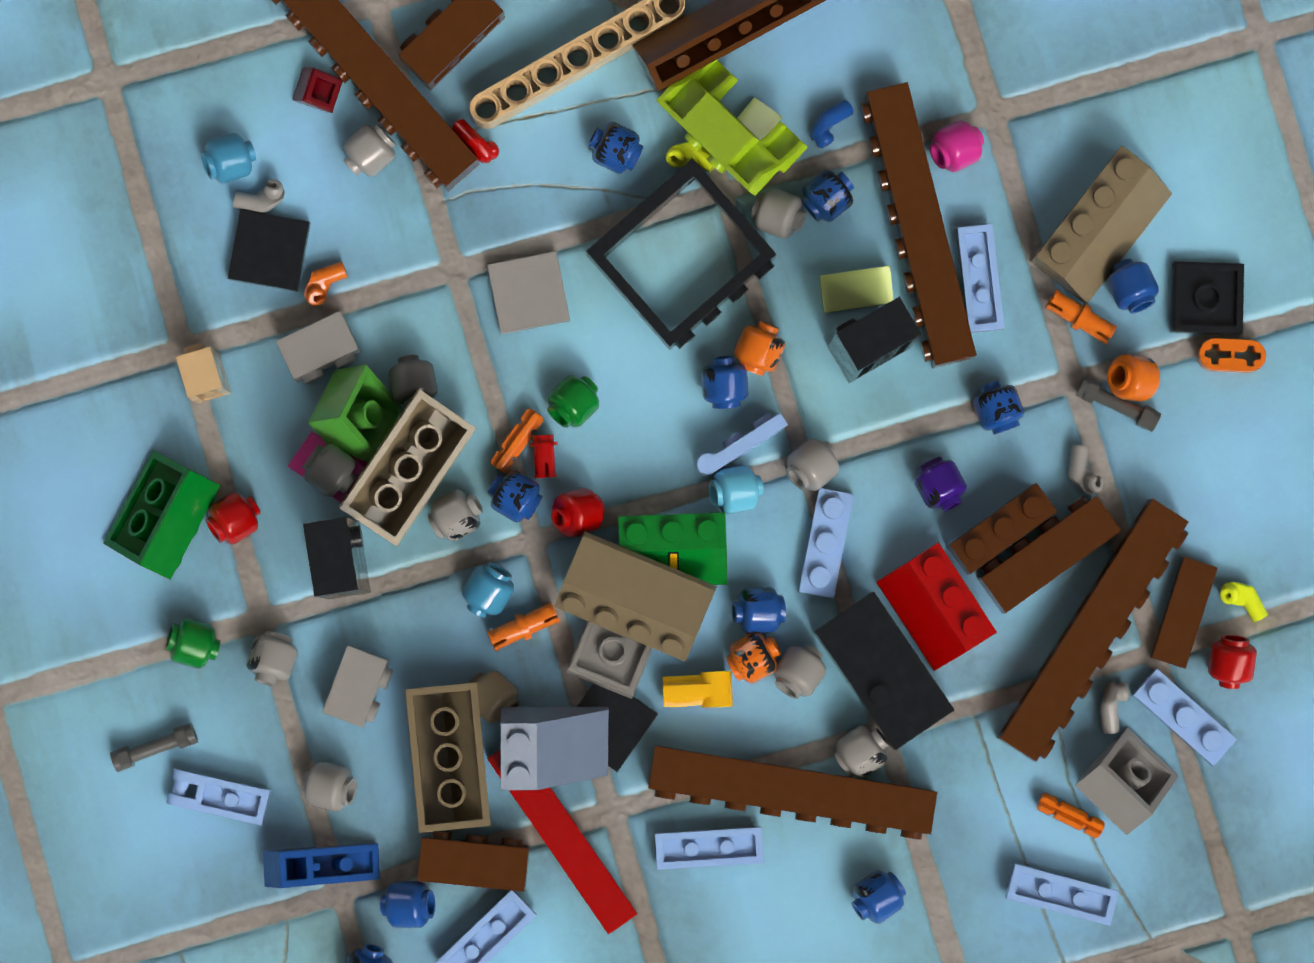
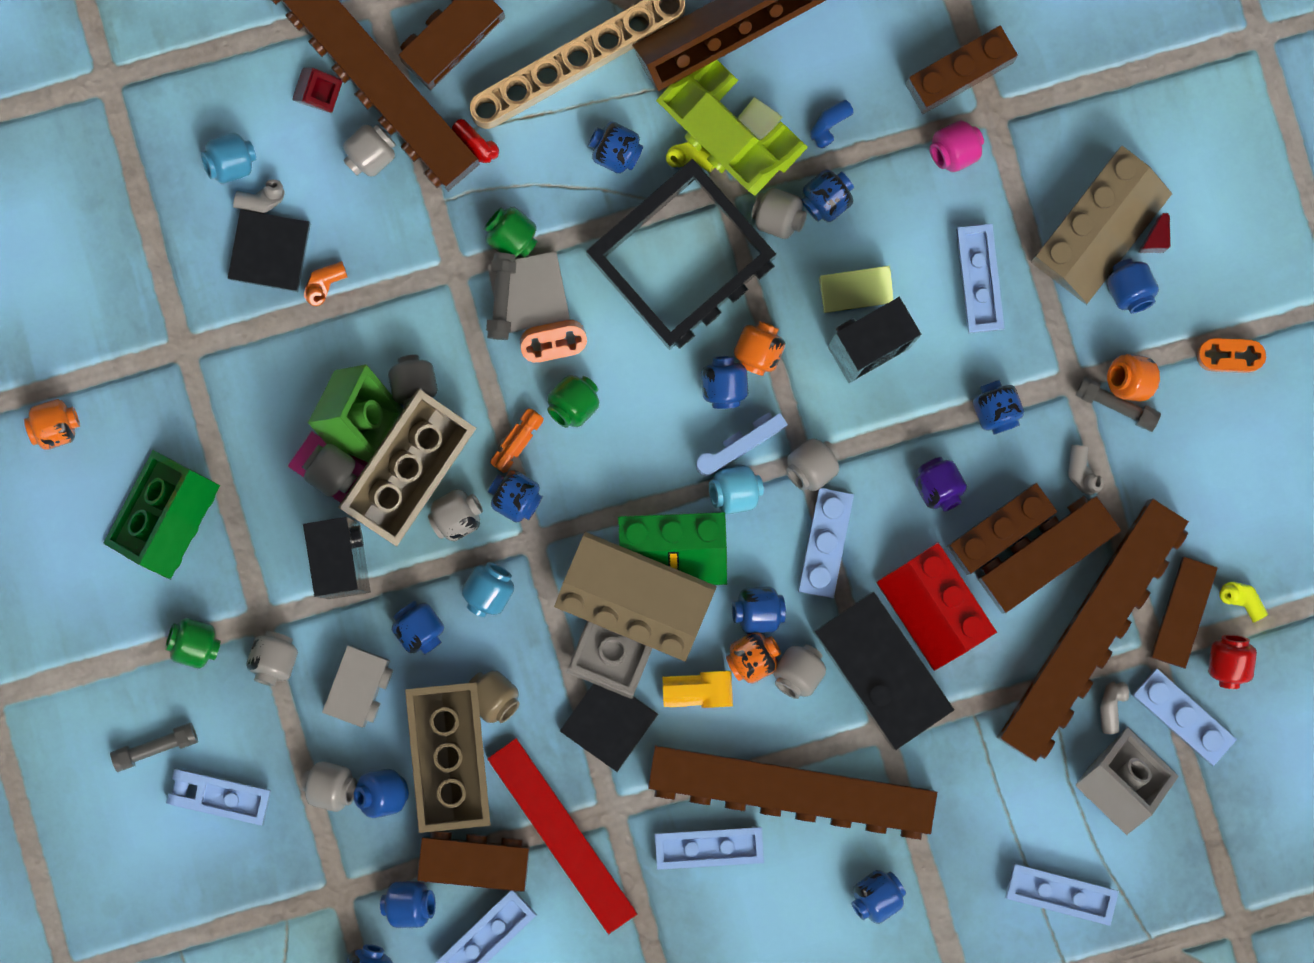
tan brick [176,343,231,404] -> none
red head [205,492,261,545] -> none
blue slope [263,843,380,888] -> none
light grey brick [276,311,361,384] -> none
orange pin [486,601,560,652] -> none
sand blue slope [501,707,609,790] -> none
red pin [530,435,558,478] -> none
red head [551,488,605,538] -> none
light grey head [834,725,889,778] -> none
reddish brown brick [860,82,977,369] -> none
orange axle [1036,793,1105,838] -> none
orange pin [1045,289,1117,345] -> none
black tile [1170,261,1244,335] -> none
none -> orange head [24,399,80,450]
none -> blue head [354,769,409,818]
none -> blue head [392,601,444,655]
none -> green head [484,207,538,258]
none -> dark grey bar [486,253,516,340]
none -> beam [520,320,587,363]
none -> reddish brown brick [905,25,1018,114]
none -> dark red slope [1138,213,1171,253]

